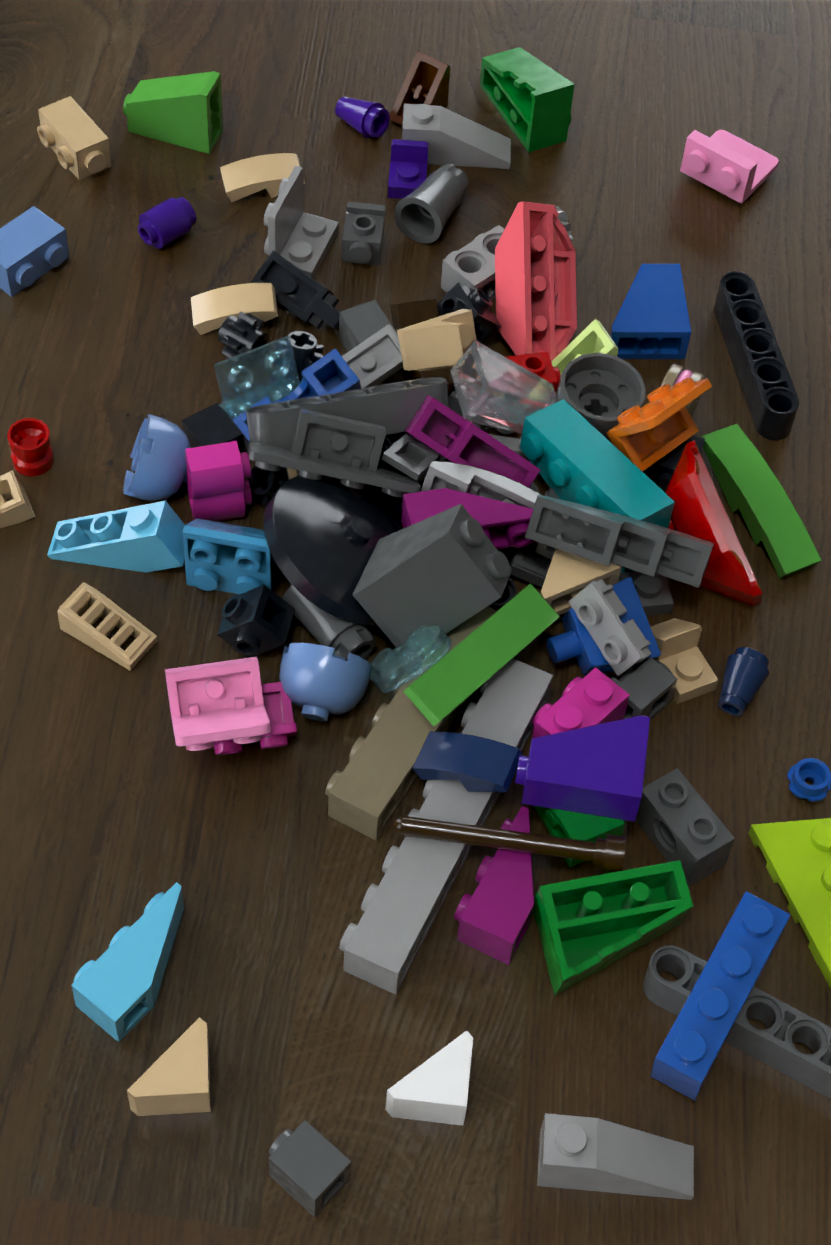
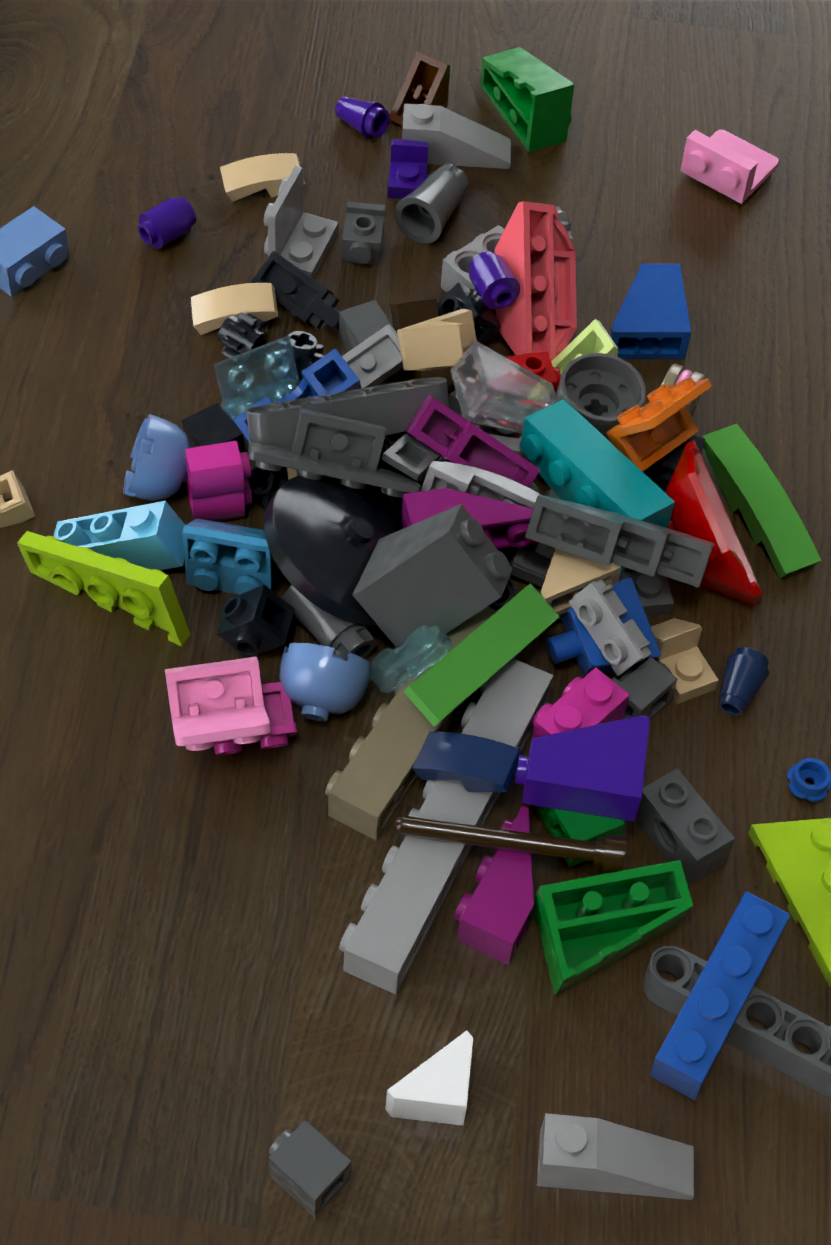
red wheel [7,418,54,477] -> none
tan brick [37,96,111,180] -> none
tan slope [57,582,158,671] -> none
medium azure slope [71,882,184,1042] -> none
bright green slope [123,71,223,154] -> none
tan slope [127,1017,211,1116] -> none
black beam [714,271,799,441] -> none
none -> lime wing [17,531,191,647]
none -> dark purple brick [469,251,520,309]

